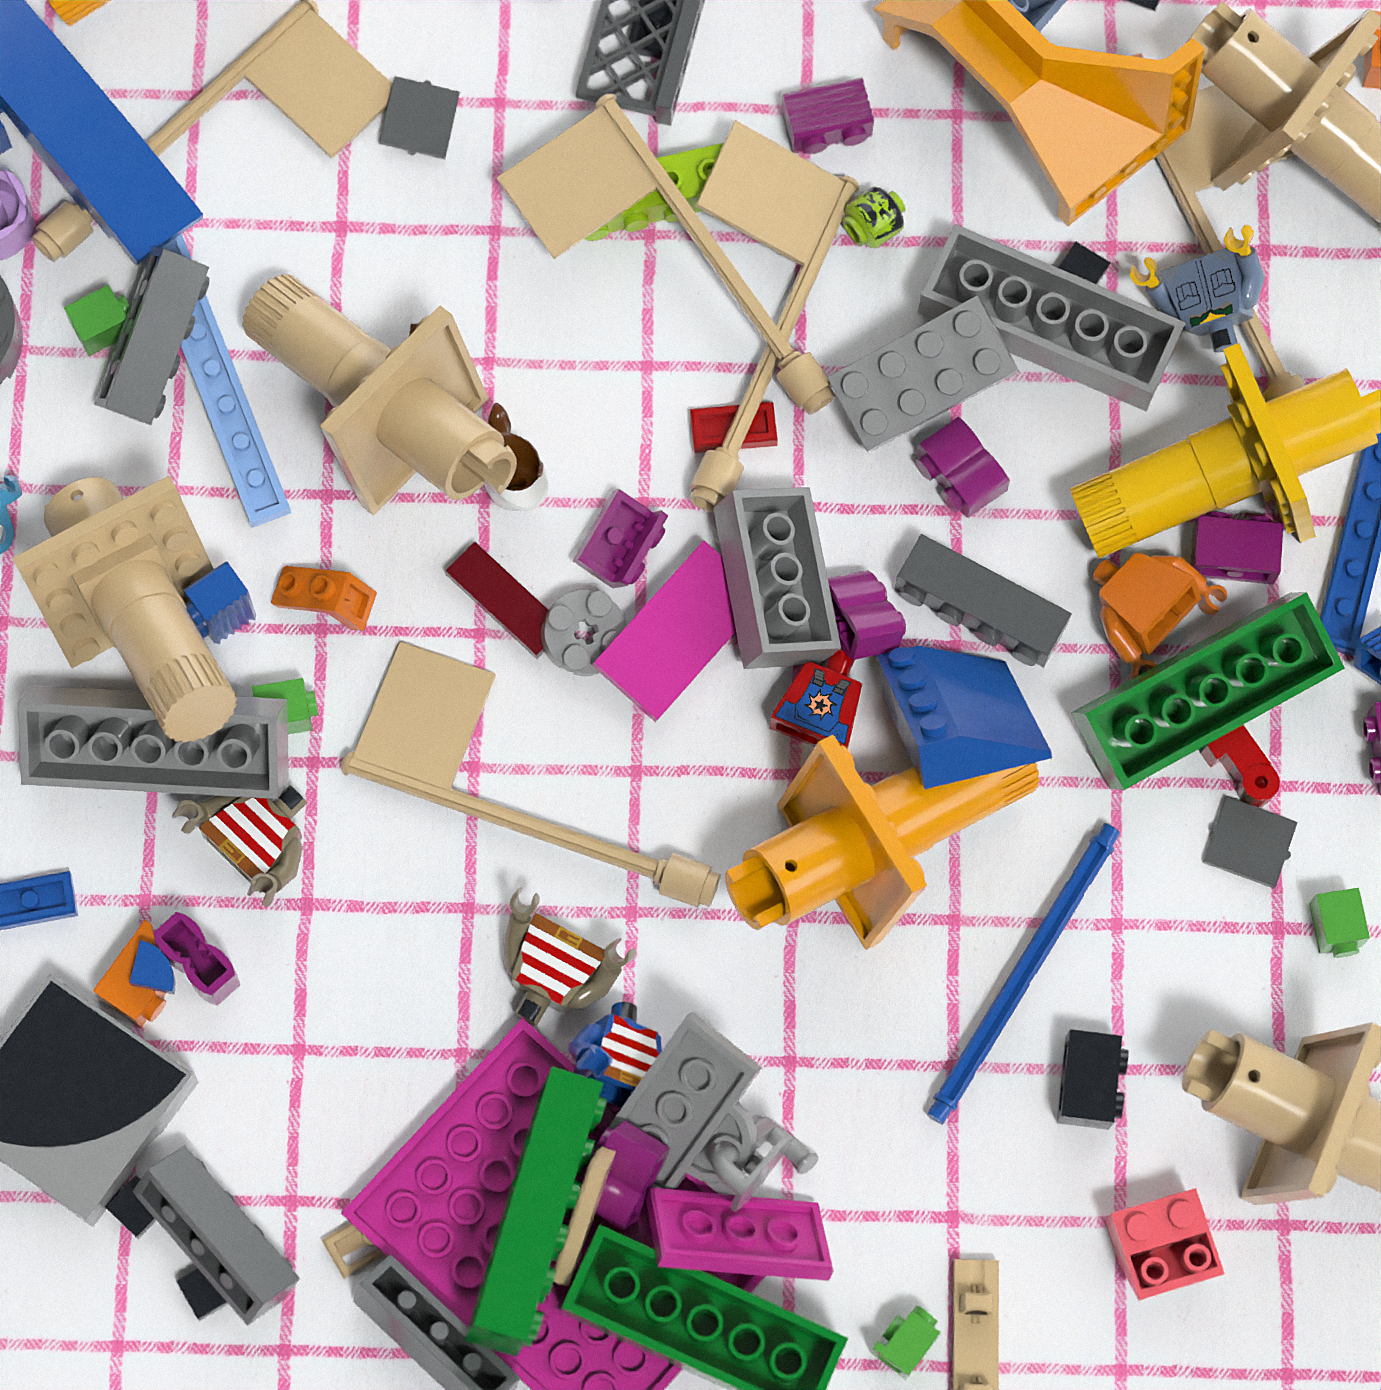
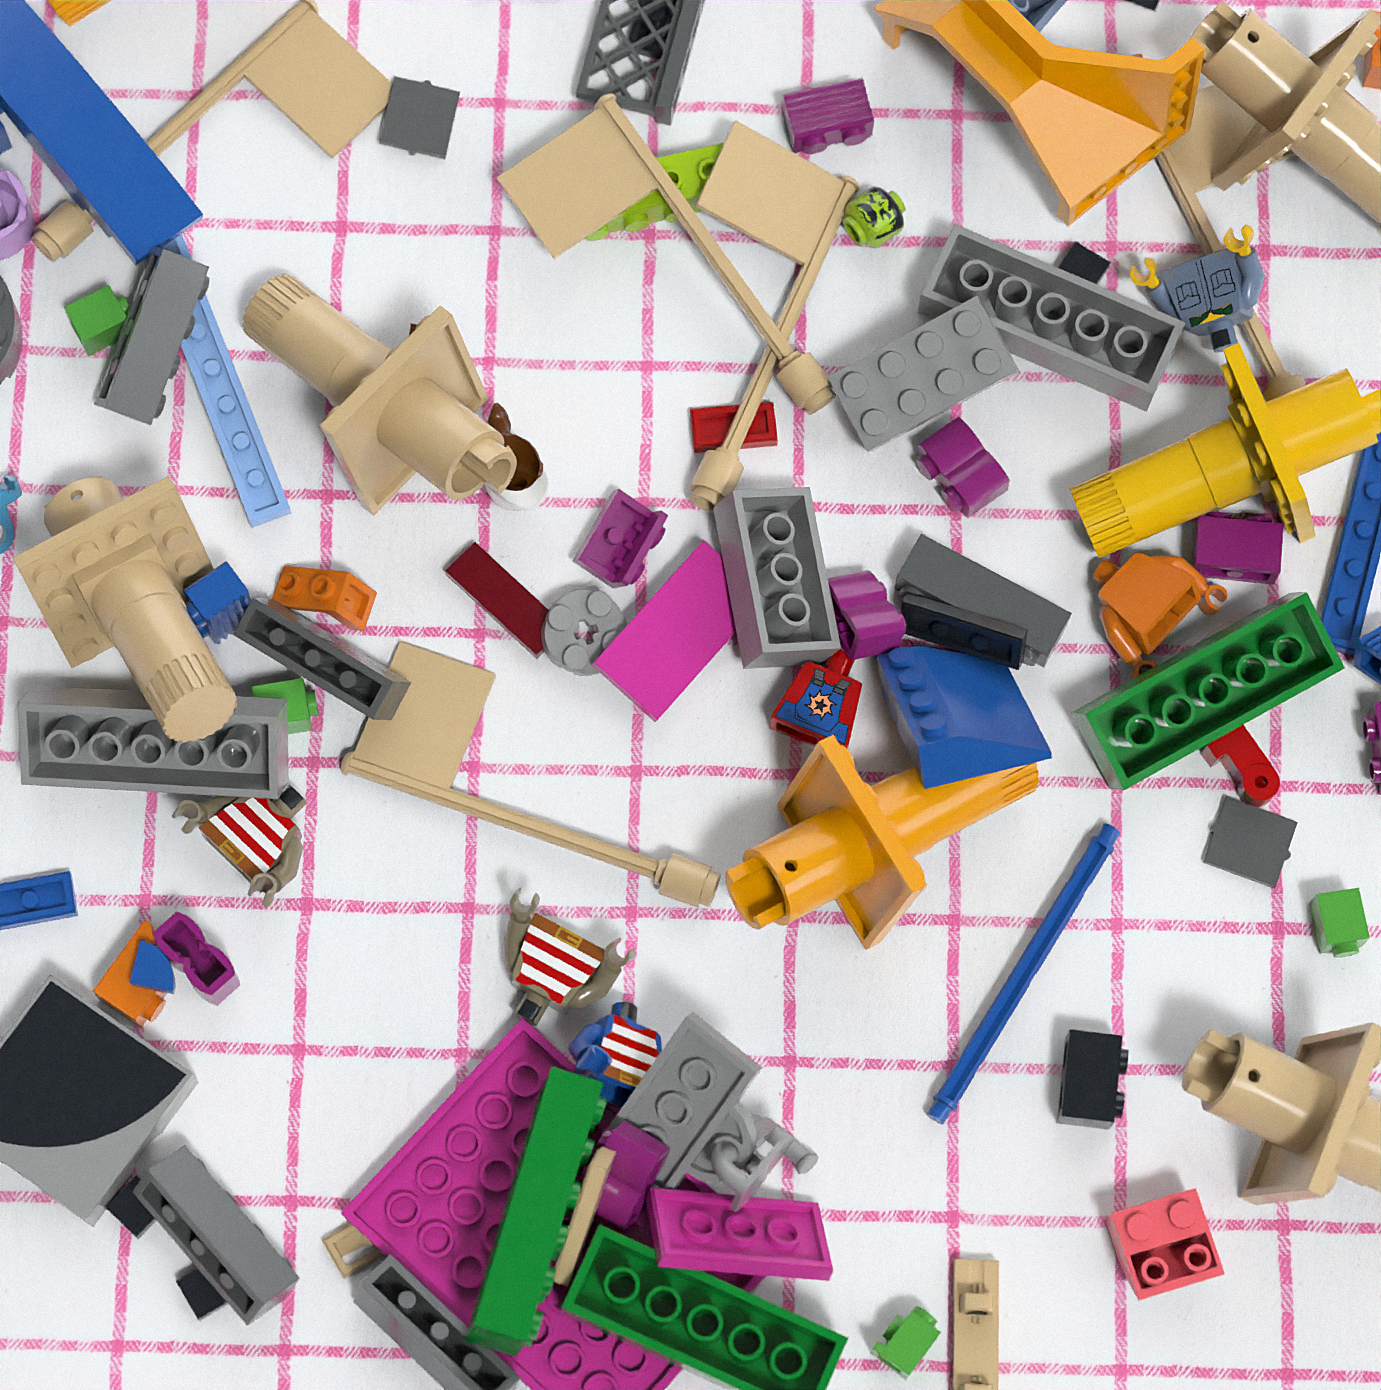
none -> dark grey brick [233,597,412,720]
none -> black tile [901,592,1028,670]

